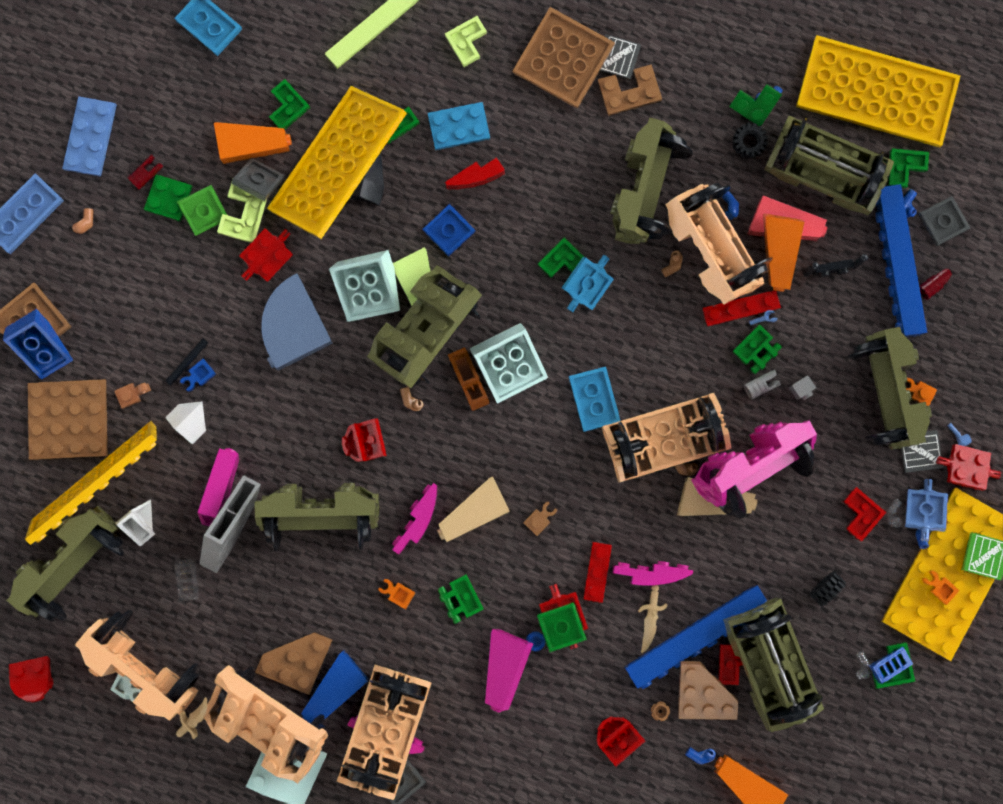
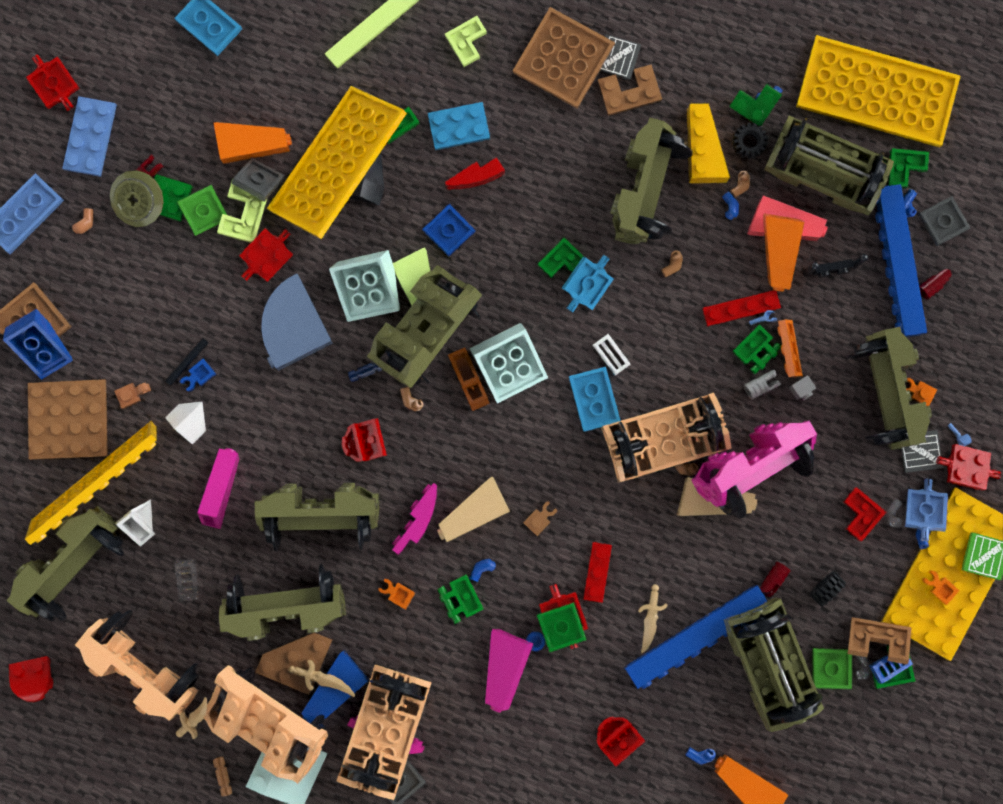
light aqua plate [110,674,142,702] -> none
light grey brick [200,475,261,573] -> none
green plate [269,79,310,130] -> none
dark pink slope [612,561,693,585] -> none
medium nougat plate [651,701,670,721] -> none
light nougat piece [665,183,773,304] -> none
medium nougat plate [678,661,738,720] -> none
red plate [718,644,743,685] -> none
none -> red plate [26,55,80,111]
none -> olive piece [110,170,164,227]
none -> medium nougat axle [213,757,232,796]
none -> olive piece [219,564,347,641]
none -> tan piece [288,660,355,697]
none -> dark blue axle [348,363,382,382]
none -> blue arm [469,559,496,582]
none -> white tile [593,334,631,376]
none -> yellow wedge [687,104,730,183]
none -> medium nougat arm [730,170,750,198]
none -> dark red hinge [760,561,791,598]
none -> orange plate [778,319,803,378]
none -> bright green tile [812,648,852,689]
none -> medium nougat plate [847,617,912,664]

